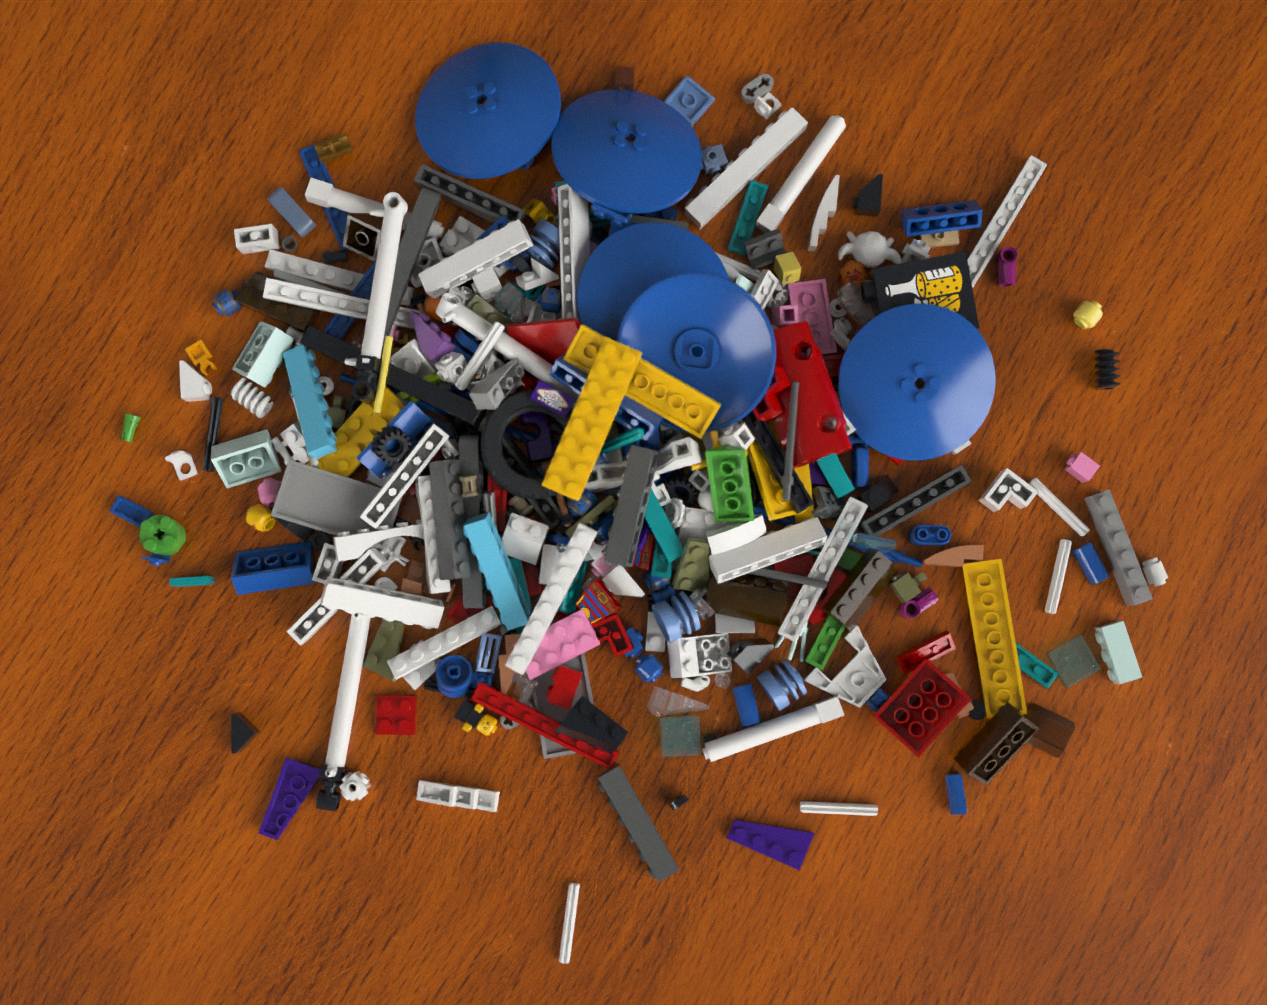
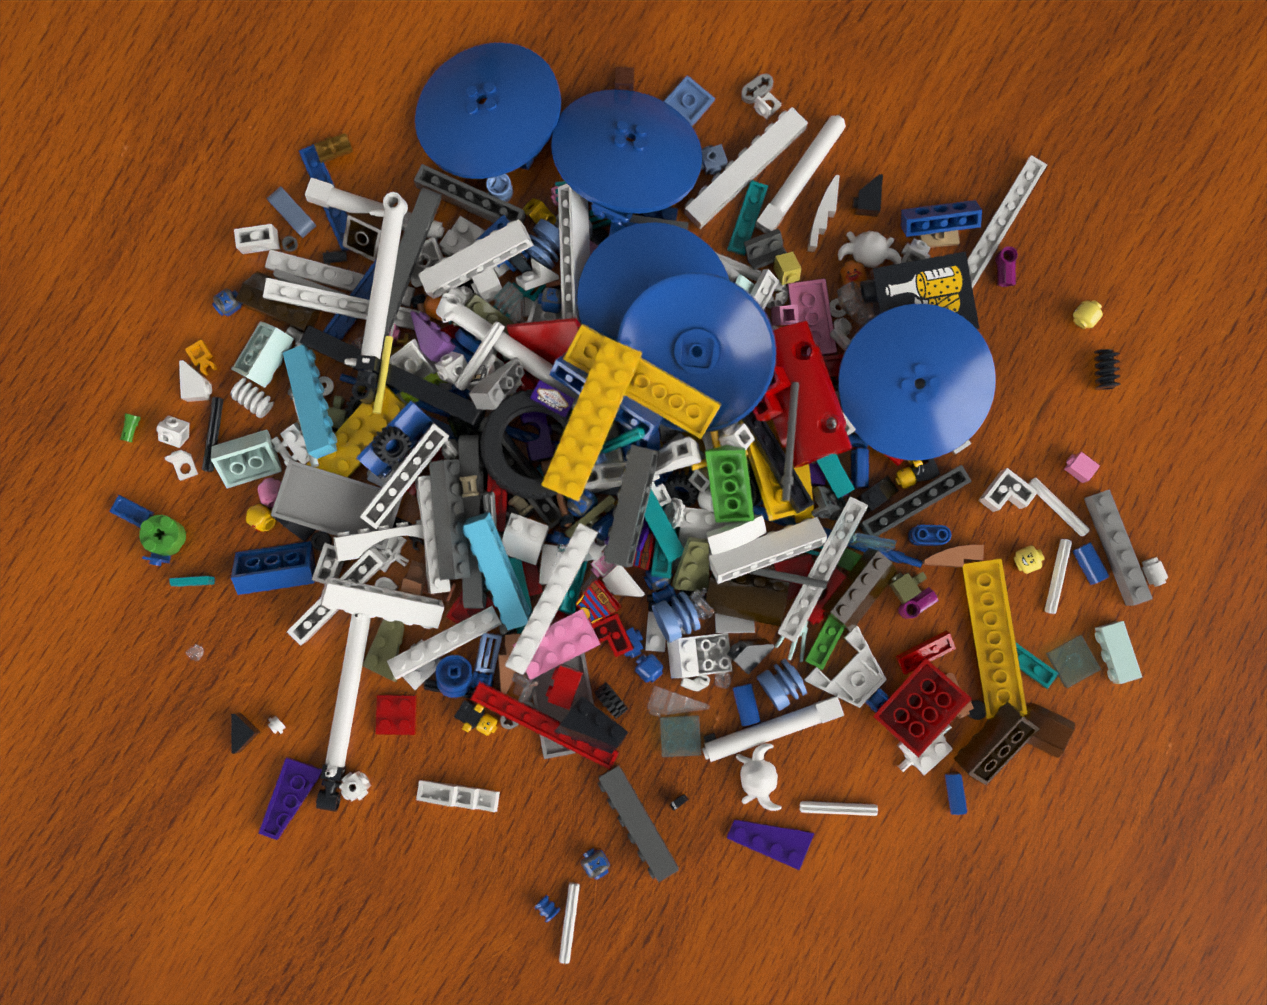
none -> white brick [157,415,189,448]
none -> clear hinge [186,644,204,661]
none -> white plate [268,716,286,734]
none -> light blue wheel [486,174,513,202]
none -> blue bush [534,895,560,923]
none -> head [581,848,610,880]
none -> black tyre [594,682,628,719]
none -> white piece [736,743,782,811]
none -> piece [895,458,940,488]
none -> white plate [897,725,953,775]
none -> light yellow head [1013,545,1045,574]

